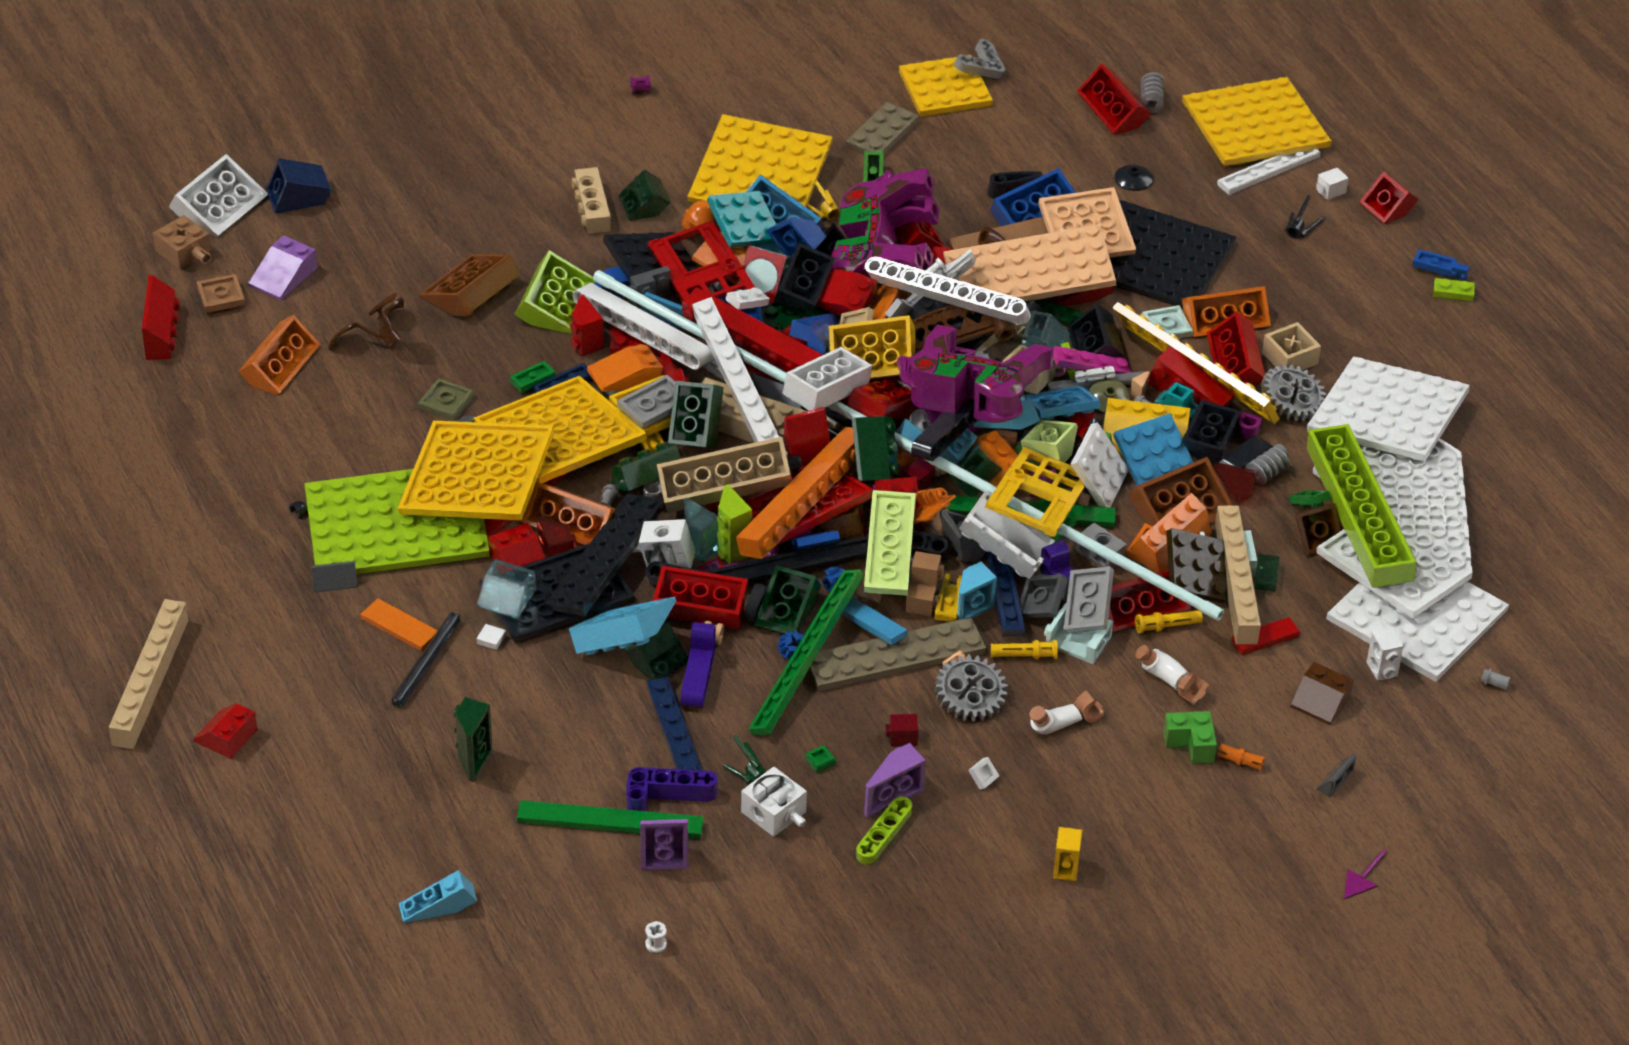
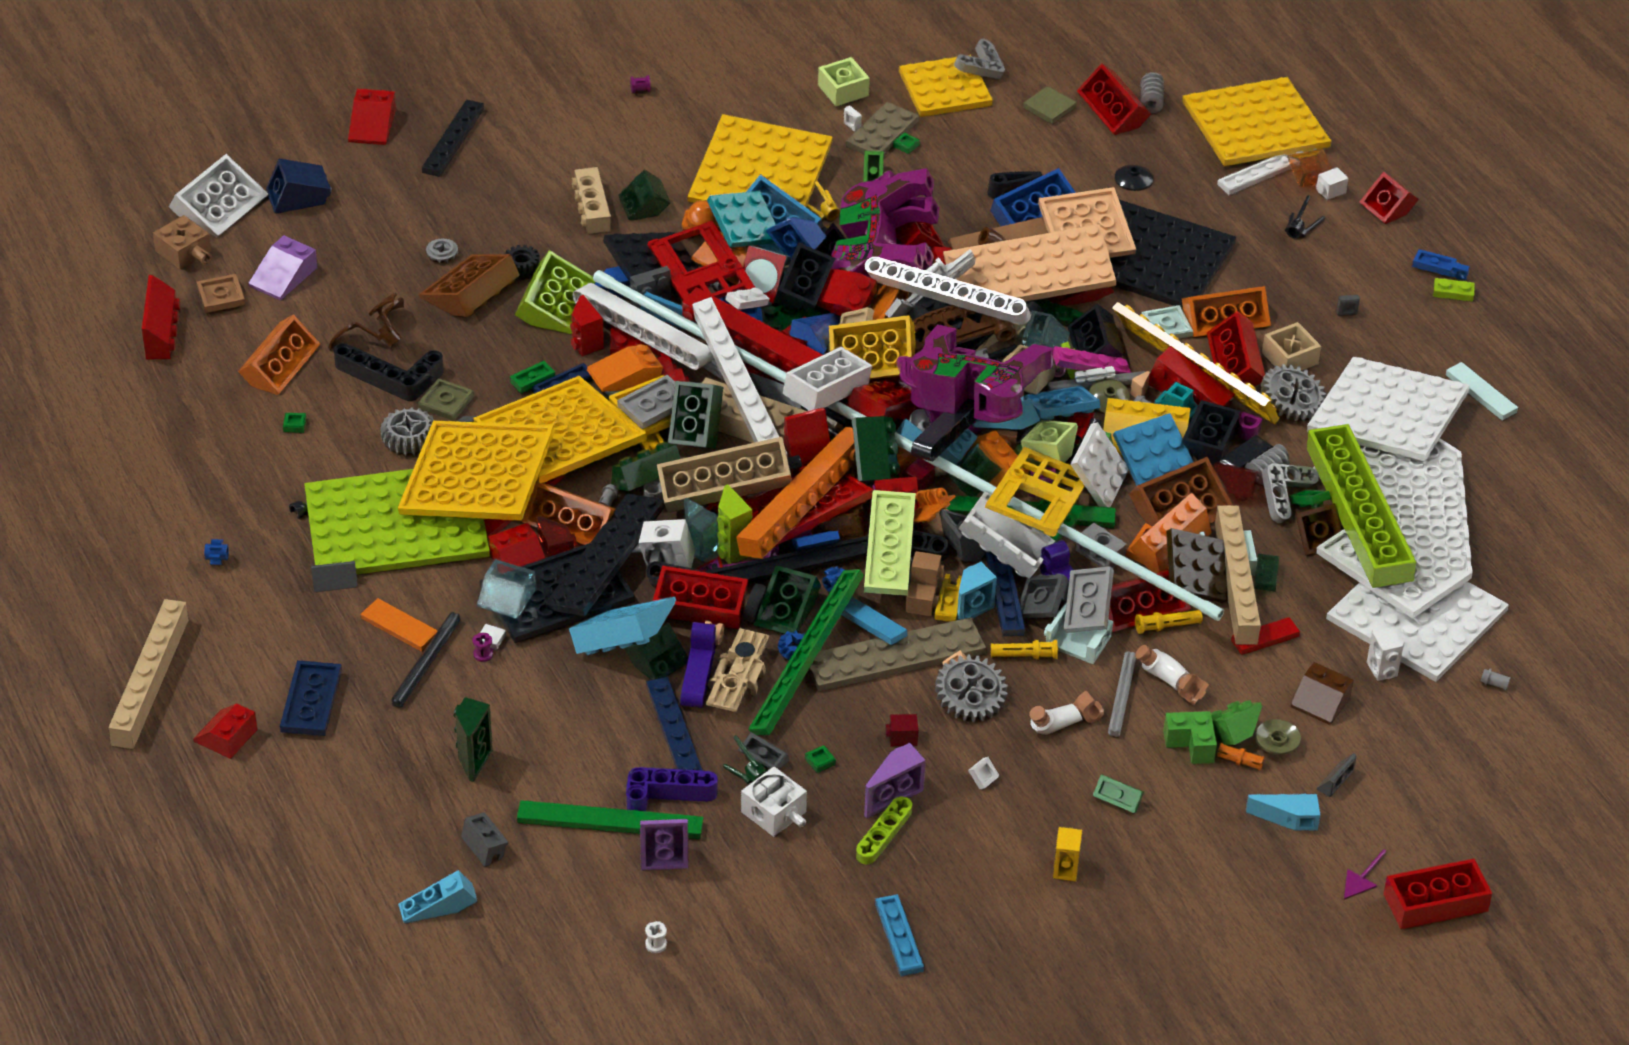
none -> blue gear [204,539,229,565]
none -> dark blue plate [280,660,342,736]
none -> green tile [283,413,307,433]
none -> black beam [333,343,444,401]
none -> red slope [348,89,396,145]
none -> light grey gear [381,407,434,456]
none -> black plate [422,99,484,177]
none -> light grey gear [426,239,458,263]
none -> dark grey hinge [461,812,508,867]
none -> magenta bush [472,632,493,662]
none -> black tyre [504,245,540,280]
none -> tan piece [706,628,769,712]
none -> dark grey slope [738,732,789,770]
none -> yellowish green slope [818,57,870,106]
none -> white tile [844,106,862,132]
none -> dark azure tile [875,894,924,976]
none -> green tile [893,132,920,154]
none -> black piece [988,344,1020,360]
none -> olive tile [1023,86,1077,124]
none -> green plate [1092,774,1144,813]
none -> light grey axle [1108,651,1136,737]
none -> bright green slope [1211,700,1262,745]
none -> medium azure slope [1246,794,1320,830]
none -> olive dish [1255,719,1301,755]
none -> light grey beam [1262,463,1318,523]
none -> clear orange slope [1287,149,1332,187]
none -> dark grey tile [1336,295,1360,316]
none -> red brick [1383,858,1493,929]
none -> light aqua tile [1446,362,1518,420]

